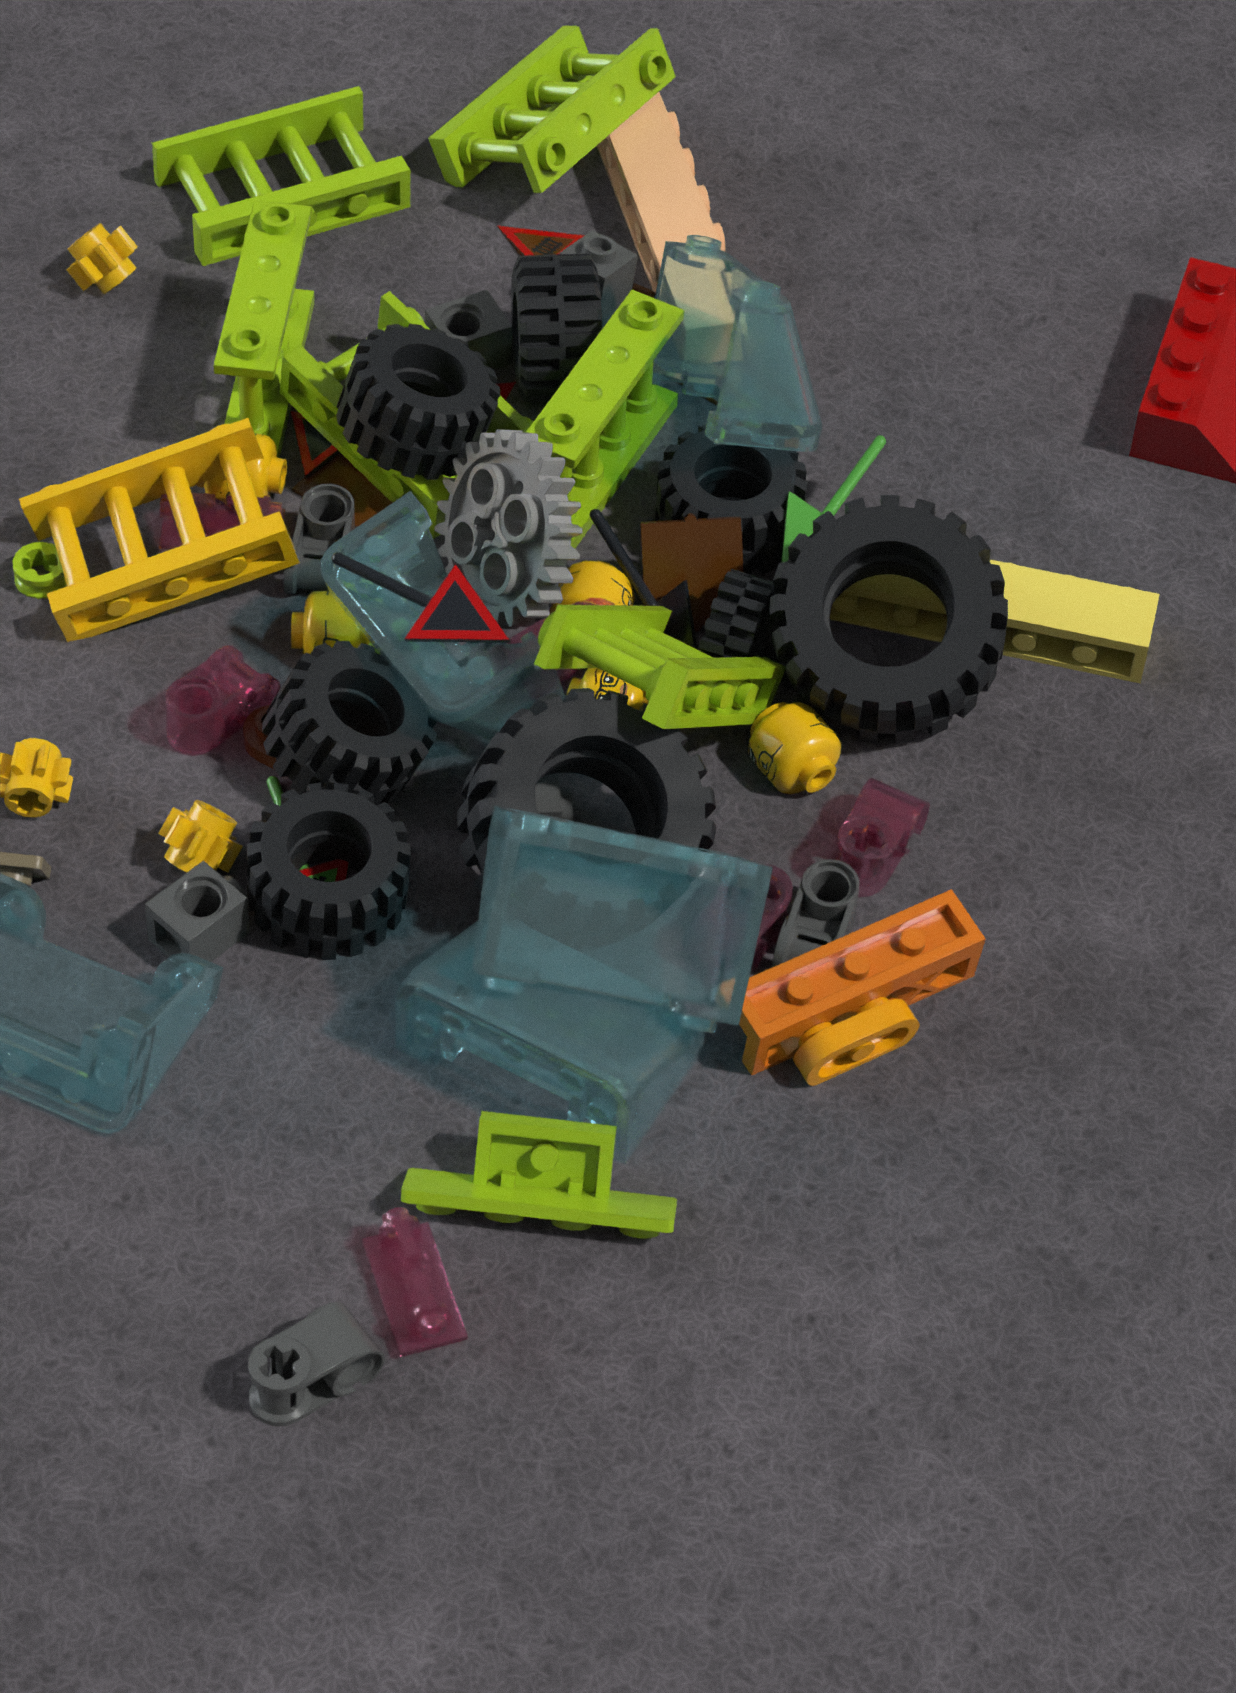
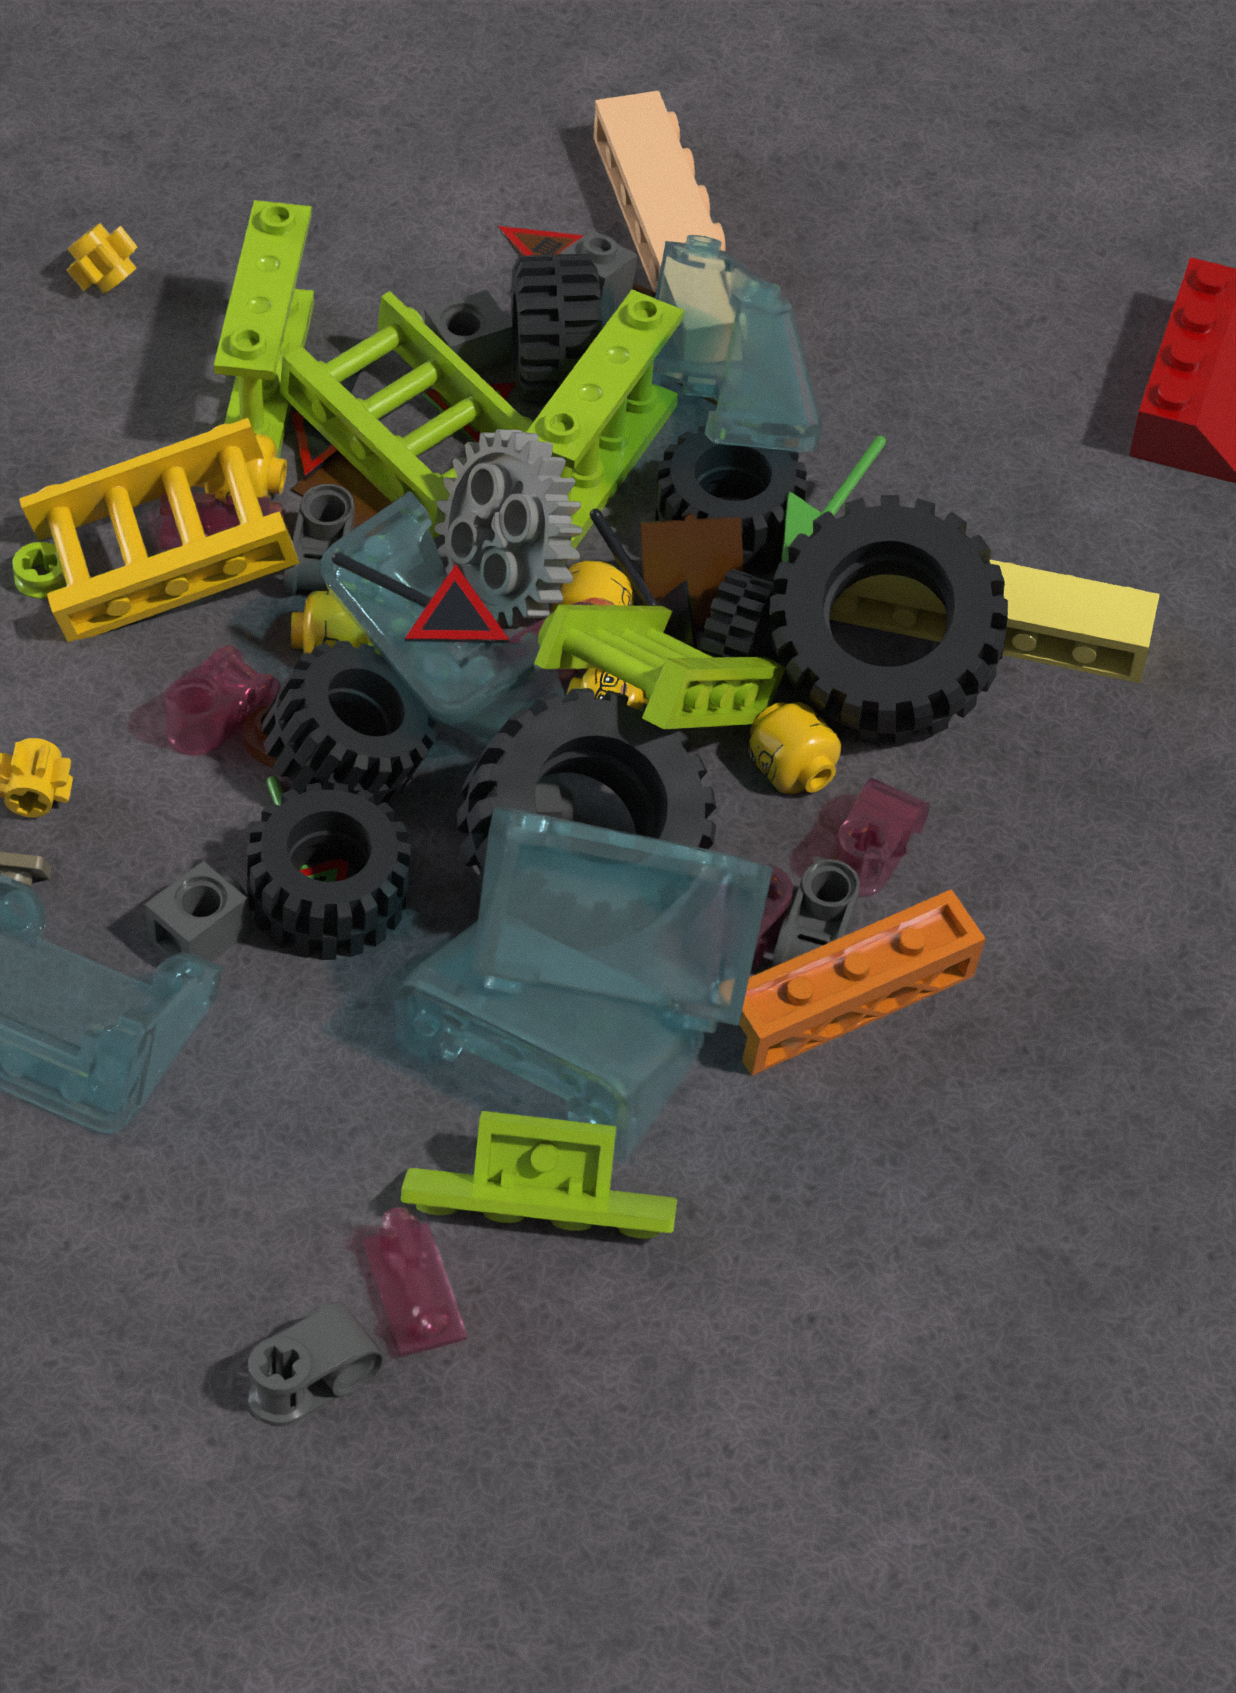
lime fence [152,86,410,266] -> none
yellow gear [158,800,243,873] -> none
black tyre [336,324,500,480] -> none
lime fence [428,26,676,193] -> none
light orange plate [793,997,920,1086] -> none

